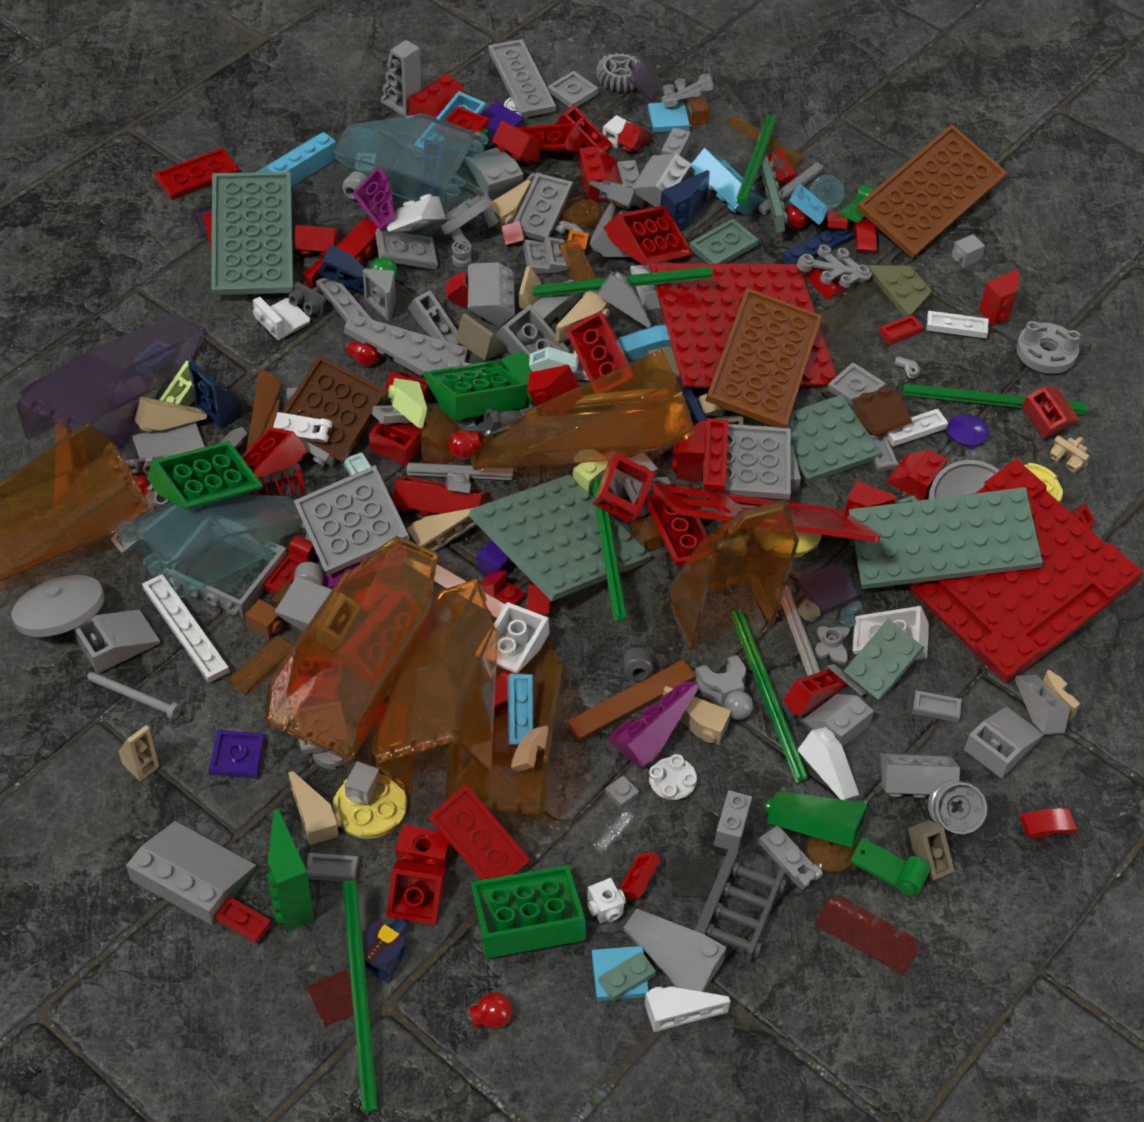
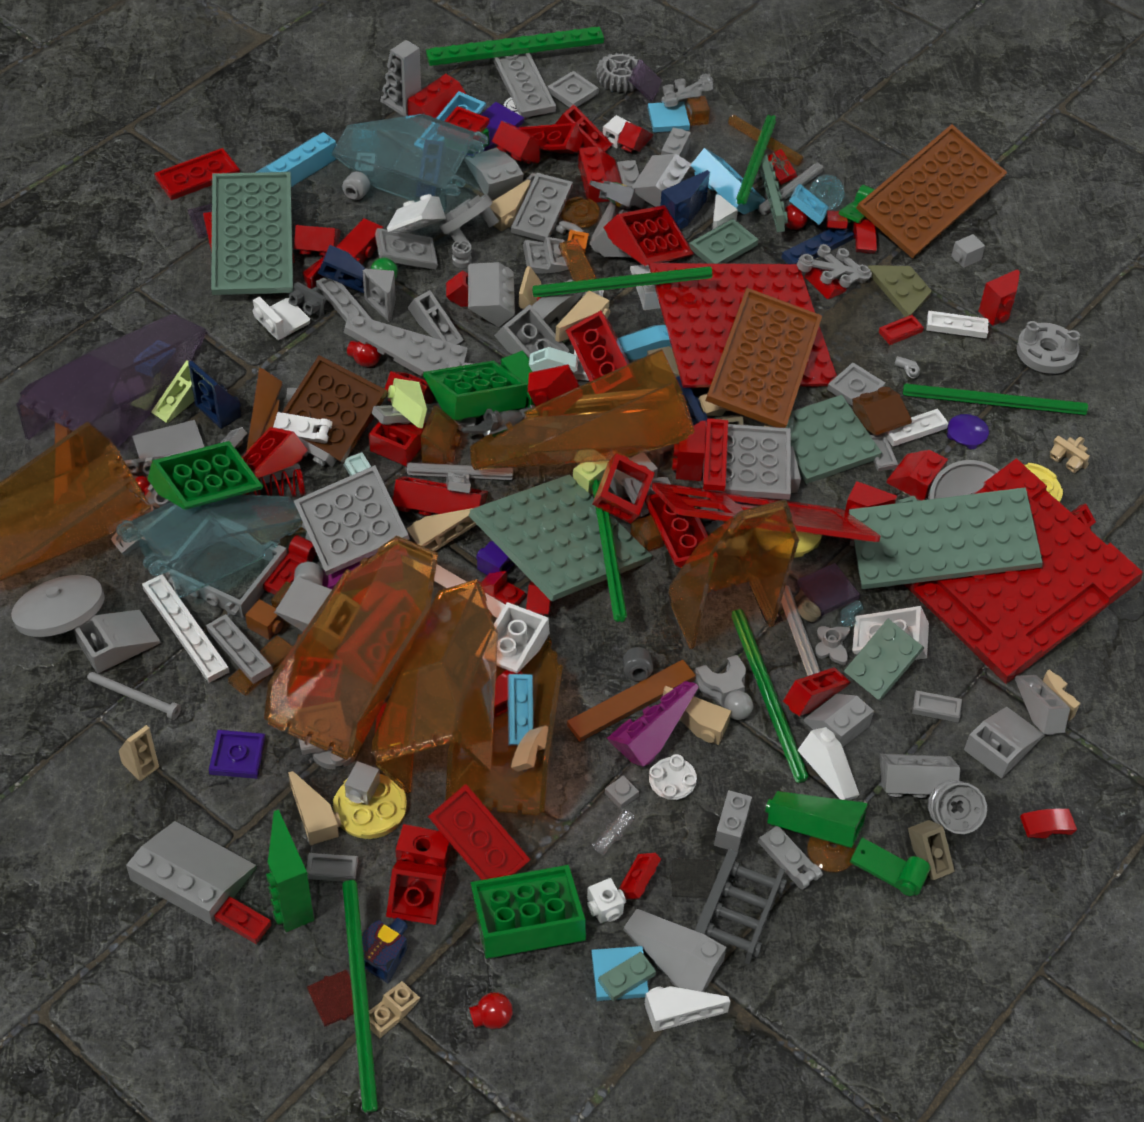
tan slope [134,397,207,432] -> none
magenta wedge [352,166,396,231] -> none
red piece [448,430,484,460] -> none
dark tan slope [456,313,506,361] -> none
tile [501,221,525,246] -> none
light grey slope [598,271,651,328] -> none
clear red windscreen [814,894,918,976] -> none
light grey sticker [827,664,868,695] -> none
red slope [1021,387,1079,439] -> none
none -> light grey plate [206,614,273,684]
none -> tan slope [369,981,420,1038]
none -> green plate [426,27,604,66]
none -> white slope [713,195,738,229]

